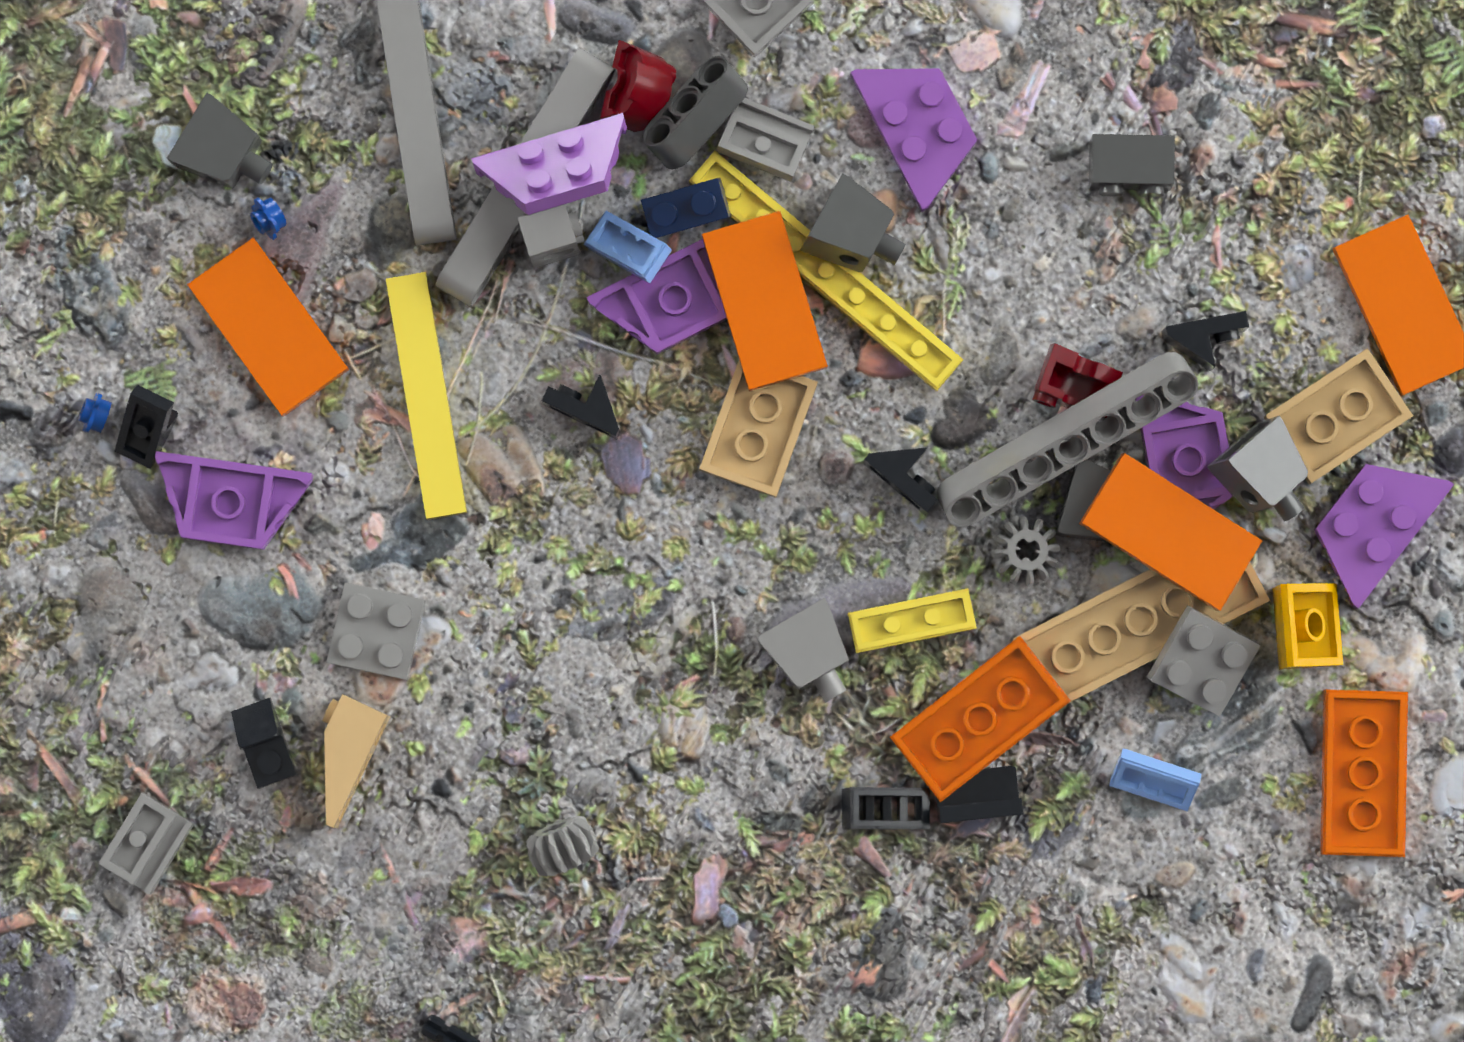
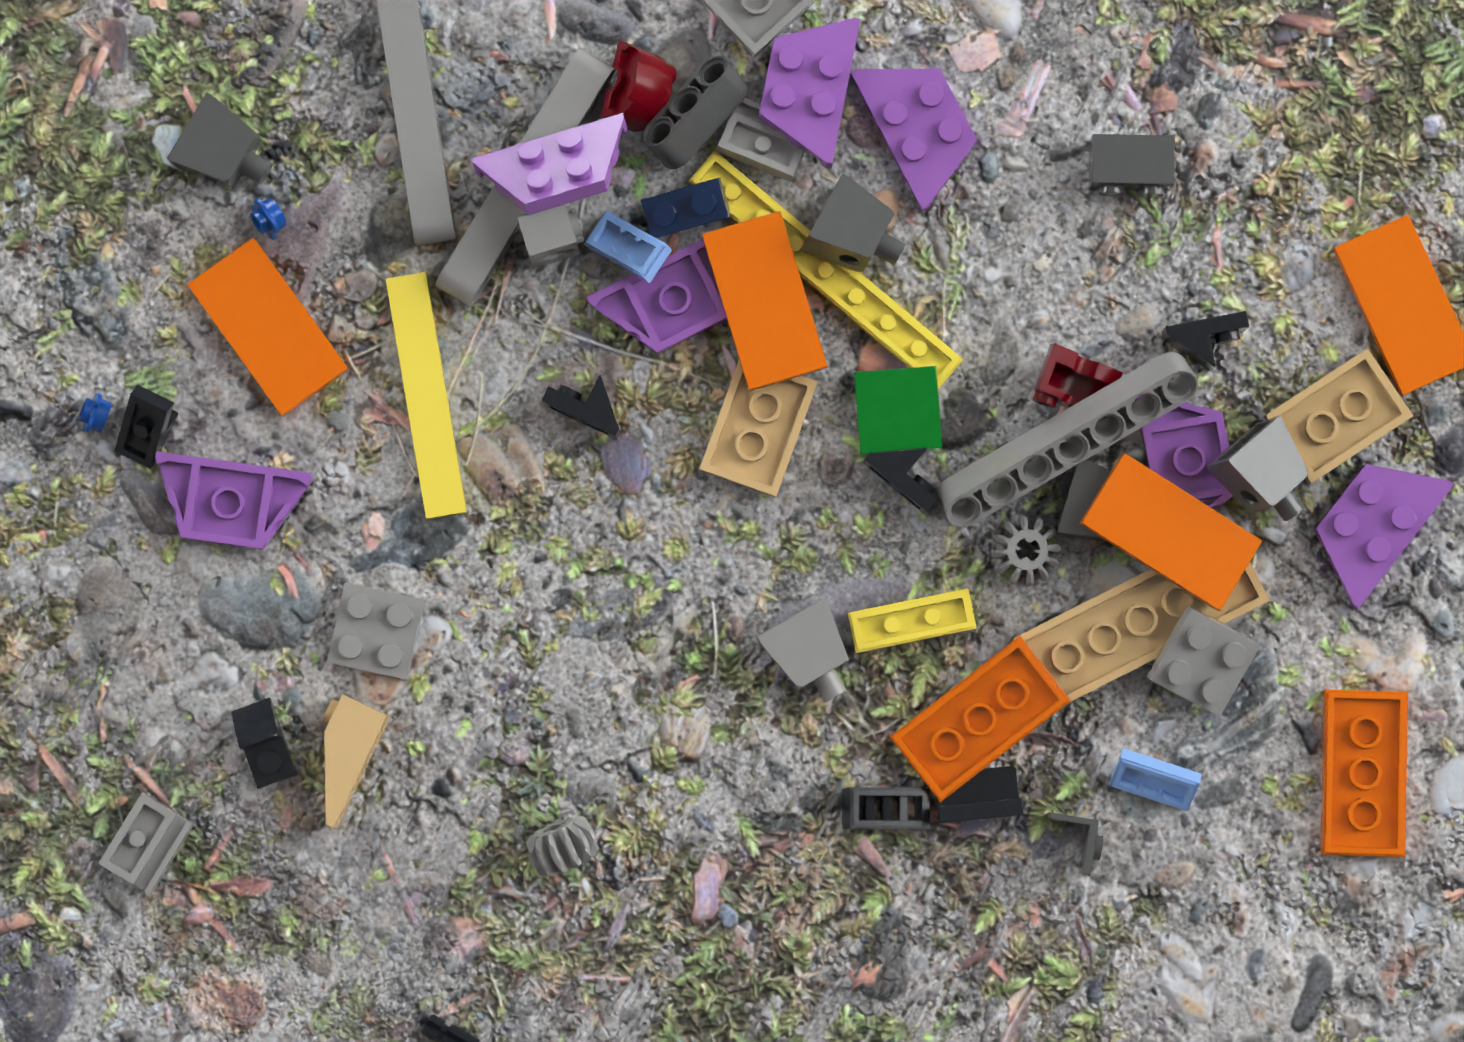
yellow slope [1272,583,1343,670] -> none
none -> medium lavender wing [758,18,861,169]
none -> green tile [854,366,943,454]
none -> dark grey bracket [1046,812,1103,876]

